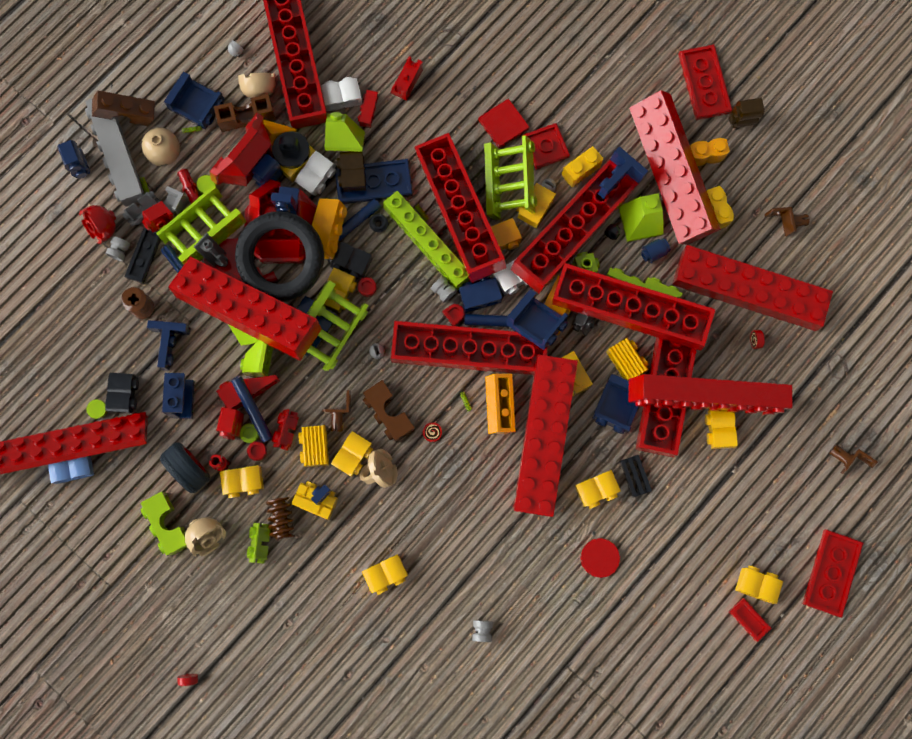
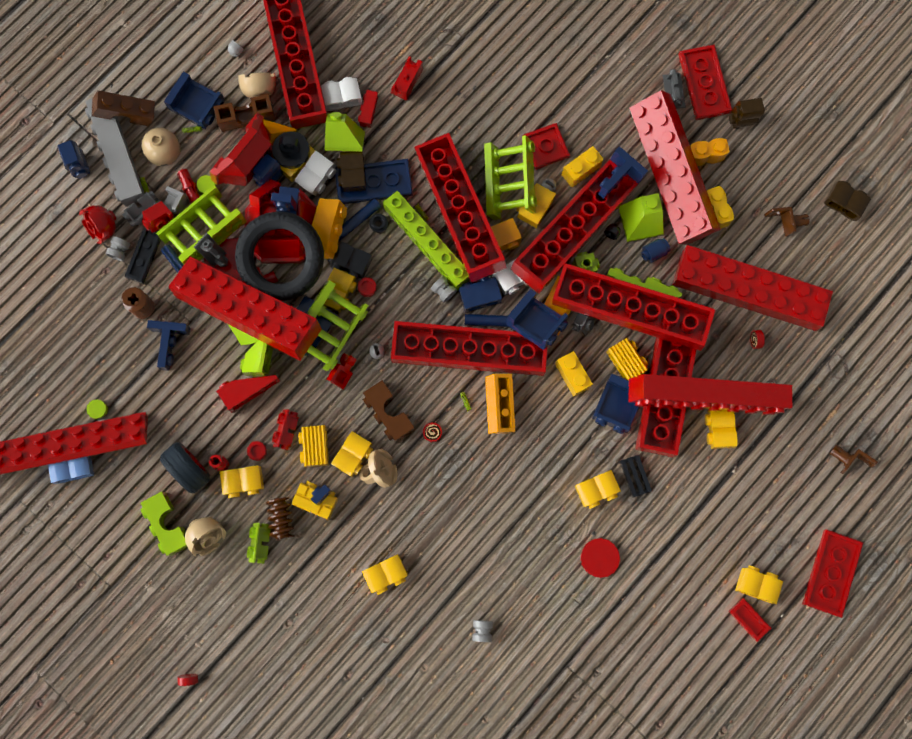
black brick [105,372,139,414] -> none
dark blue panel [162,373,195,419] -> none
red brick [216,407,244,440] -> none
dark blue piece [230,375,273,442] -> none
lime tile [240,424,259,444] -> none
reddish brown bracket [323,390,351,432] -> none
red tile [442,304,465,326] -> none
red tile [478,98,529,148] -> none
red brick [513,354,578,517] -> none
none -> red plate [327,353,357,390]
none -> dark grey hinge [662,69,686,109]
none -> dark brown brick [824,181,871,221]

